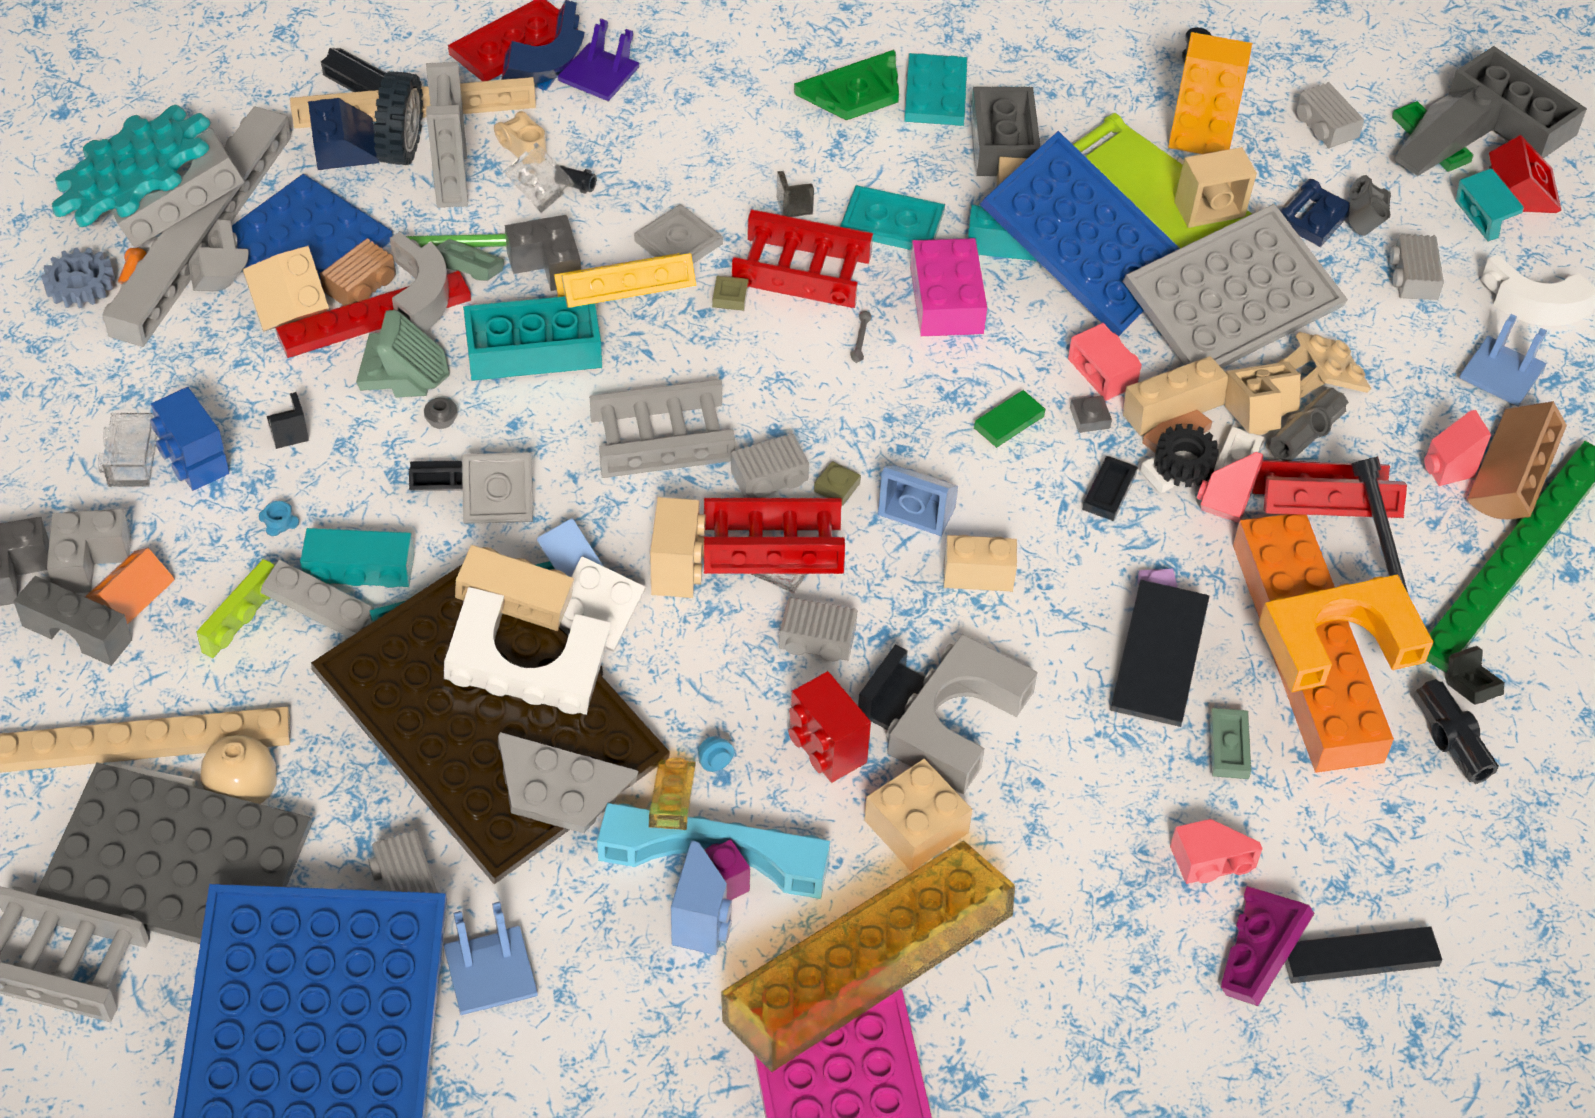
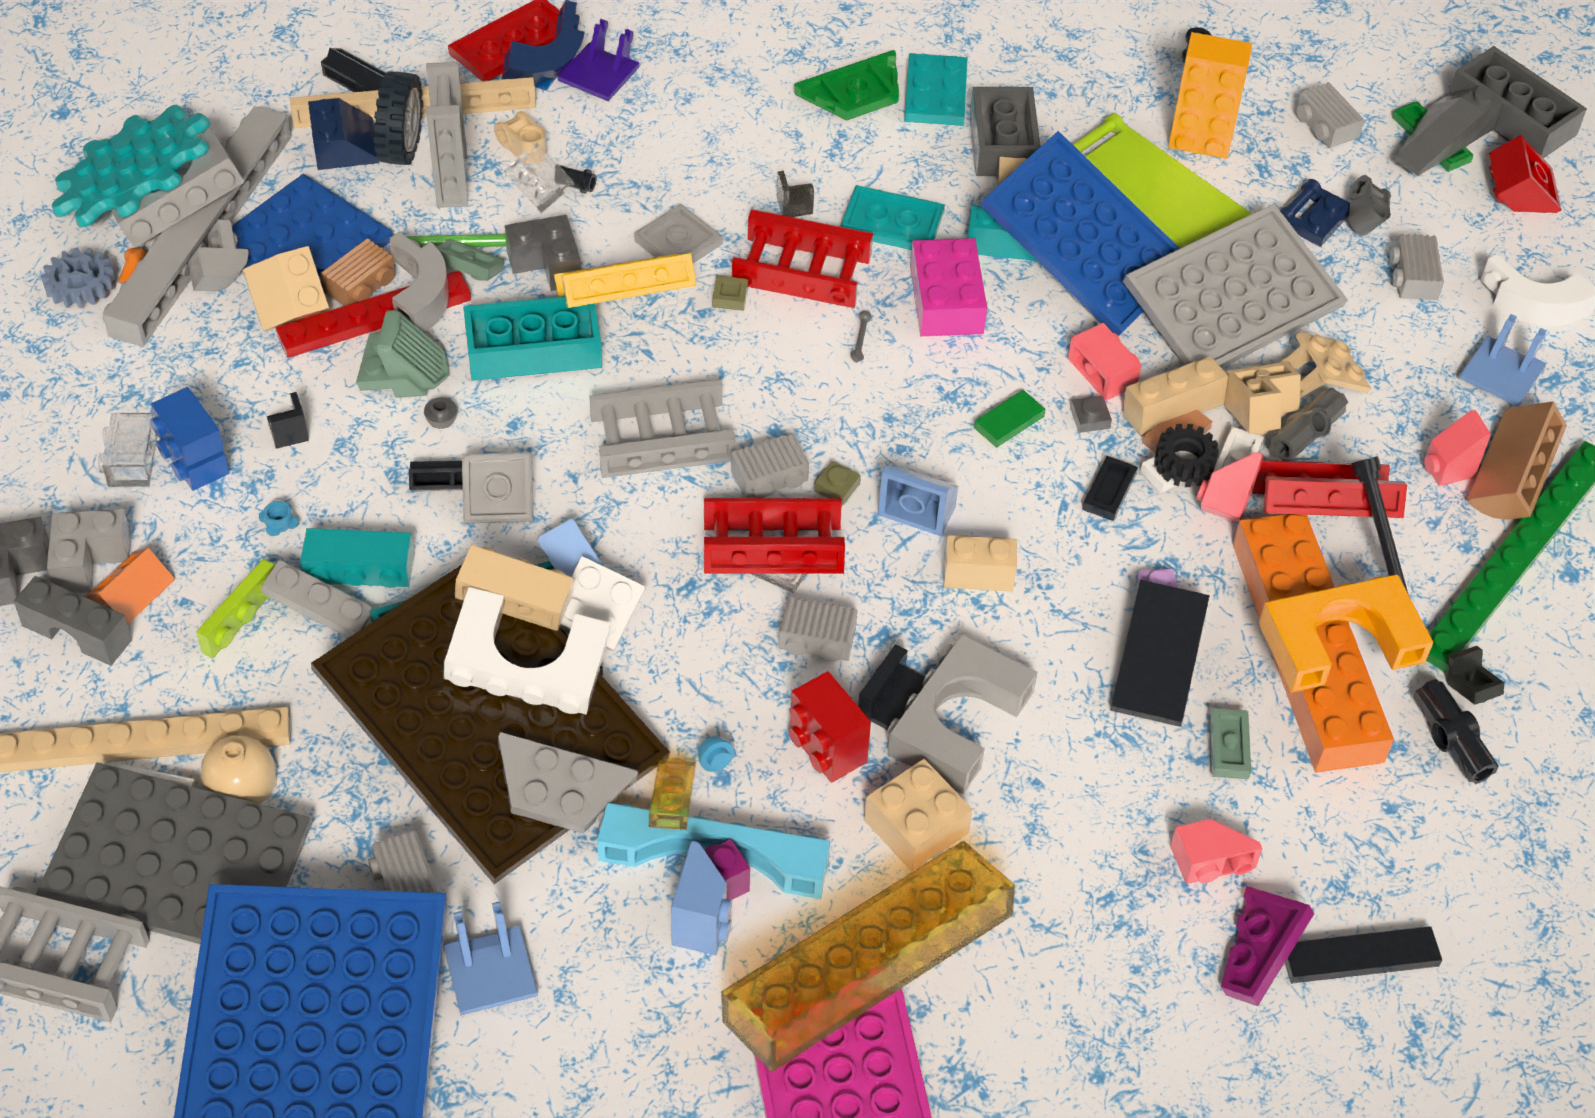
tan brick [650,497,706,598] -> none
tan brick [1175,147,1257,228] -> none
teal panel [1455,169,1524,242] -> none

